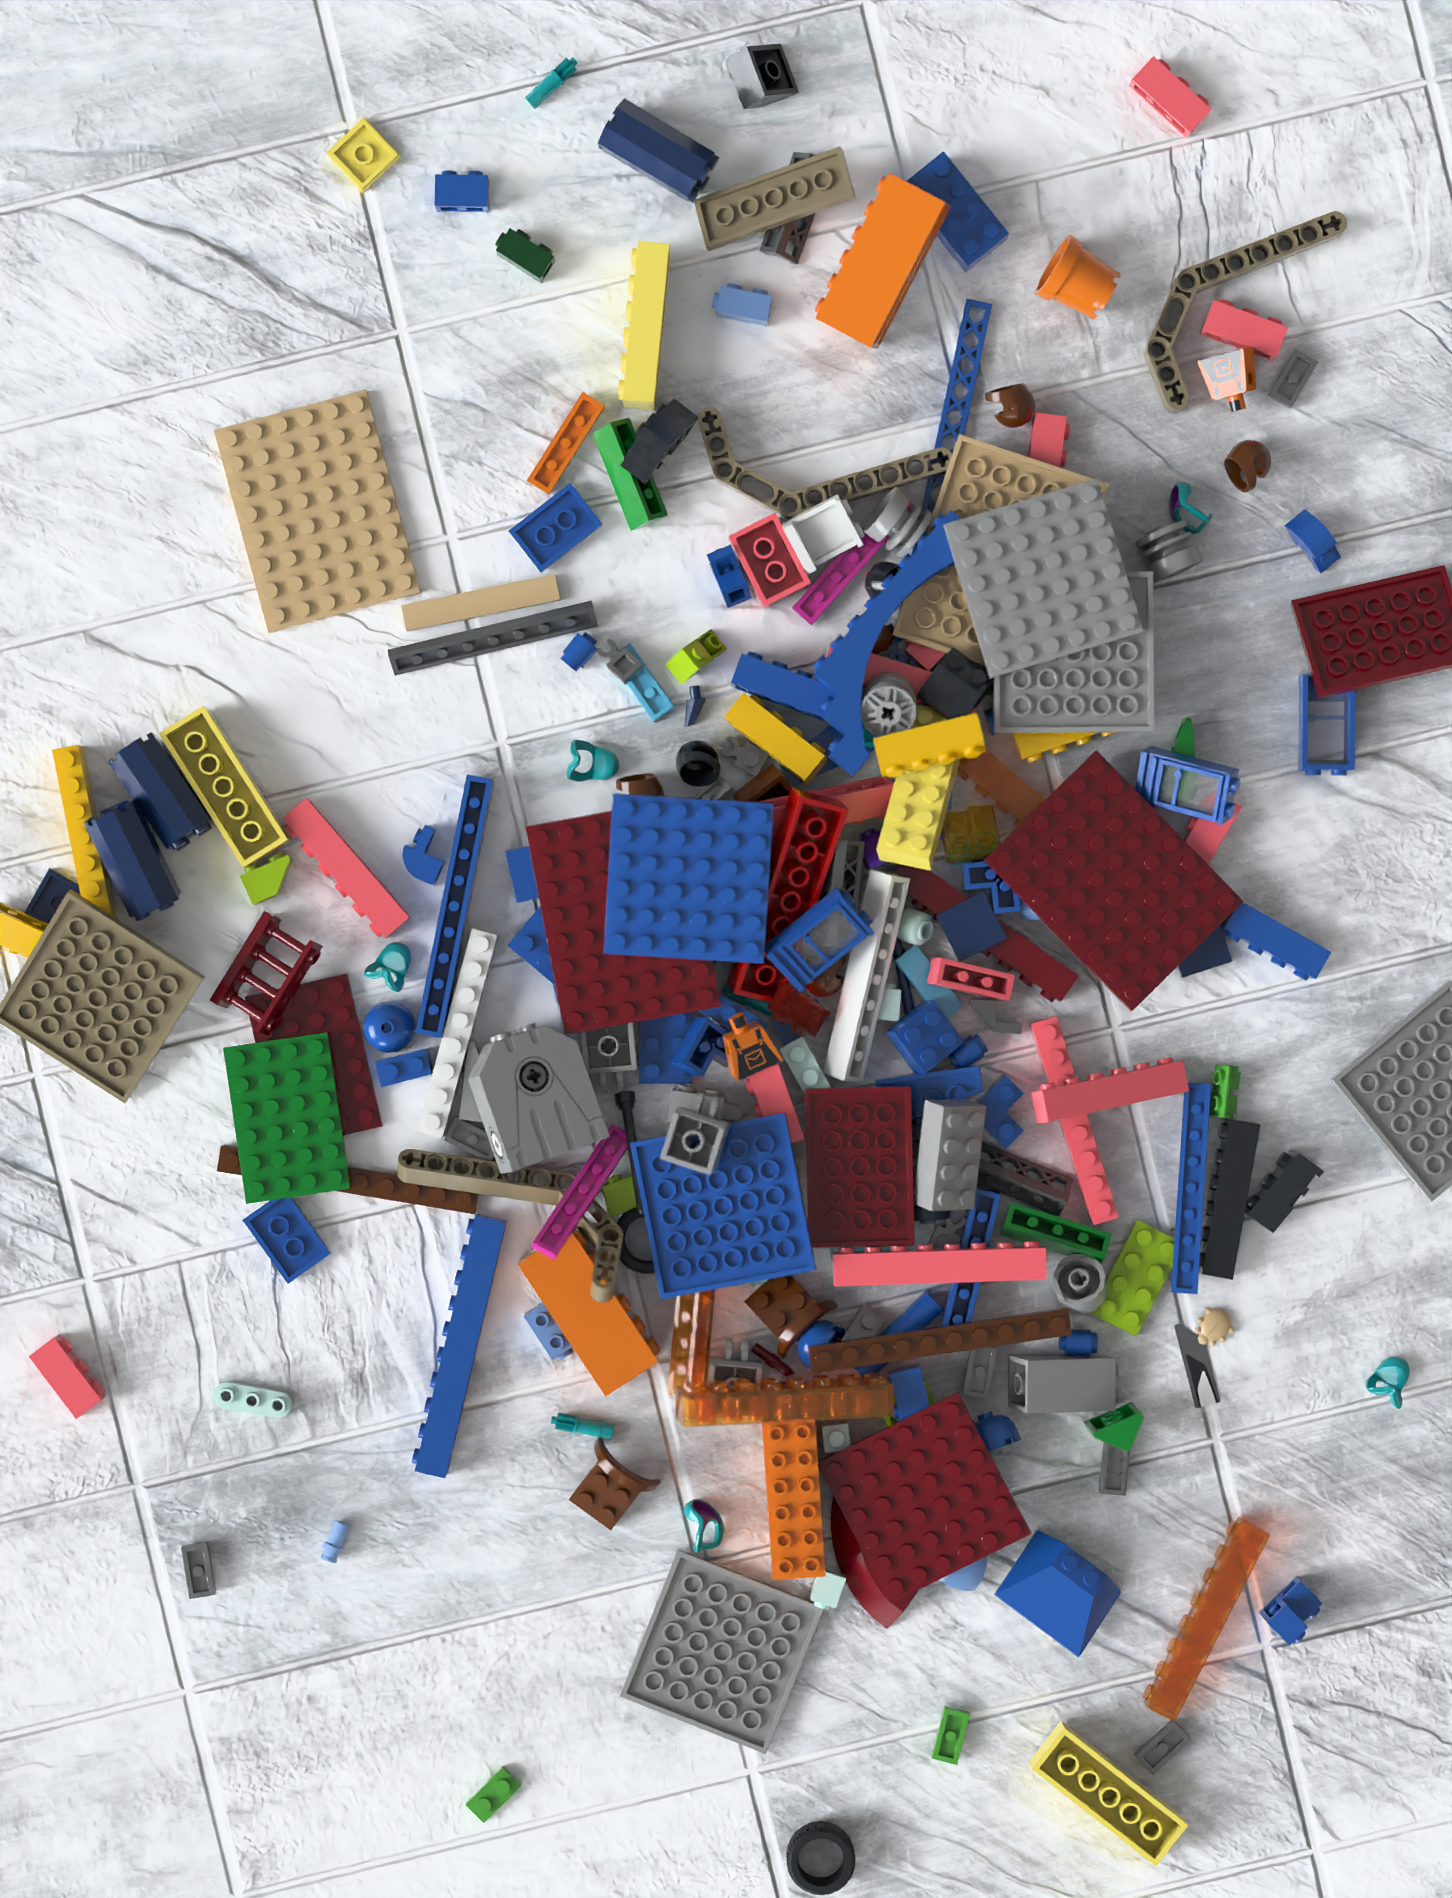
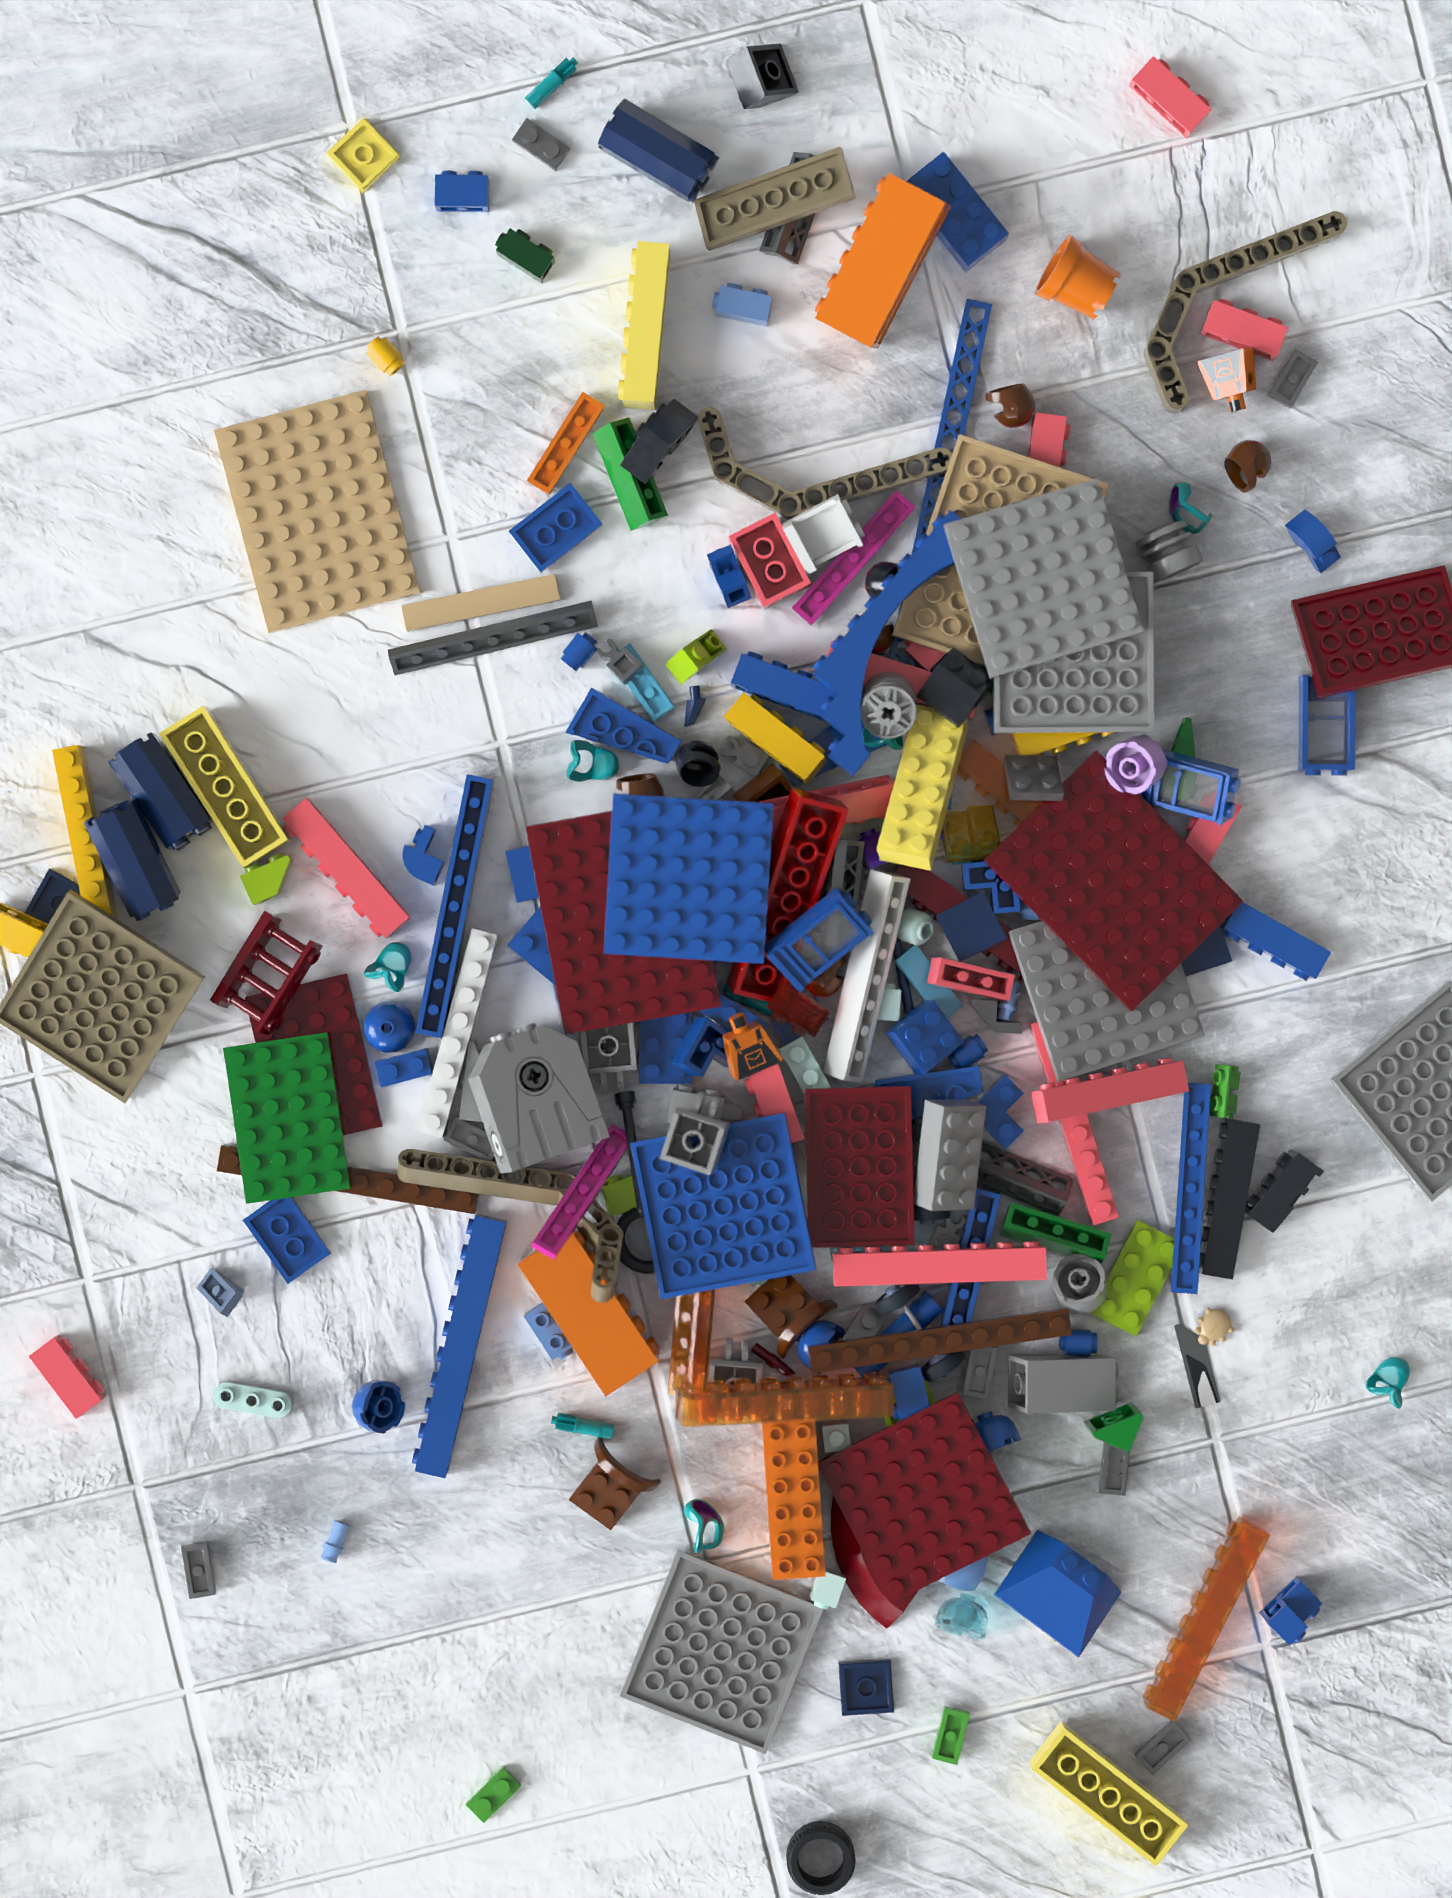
light grey wheel [863,487,932,558] -> none
yellow brick [873,713,986,777] -> none
none -> sand blue slope [197,1267,244,1317]
none -> blue cylinder [352,1380,405,1434]
none -> yellow brick [367,336,405,376]
none -> flat silver plate [512,118,570,171]
none -> blue wing [565,687,682,764]
none -> dark blue tile [838,1658,894,1716]
none -> black axle [875,1284,966,1382]
none -> clear light blue cylinder [934,1593,988,1639]
none -> light blue pin [996,982,1023,1022]
none -> flat silver plate [1003,755,1064,801]
none -> light grey plate [1008,921,1205,1082]
none -> lavender brick [1105,735,1168,794]

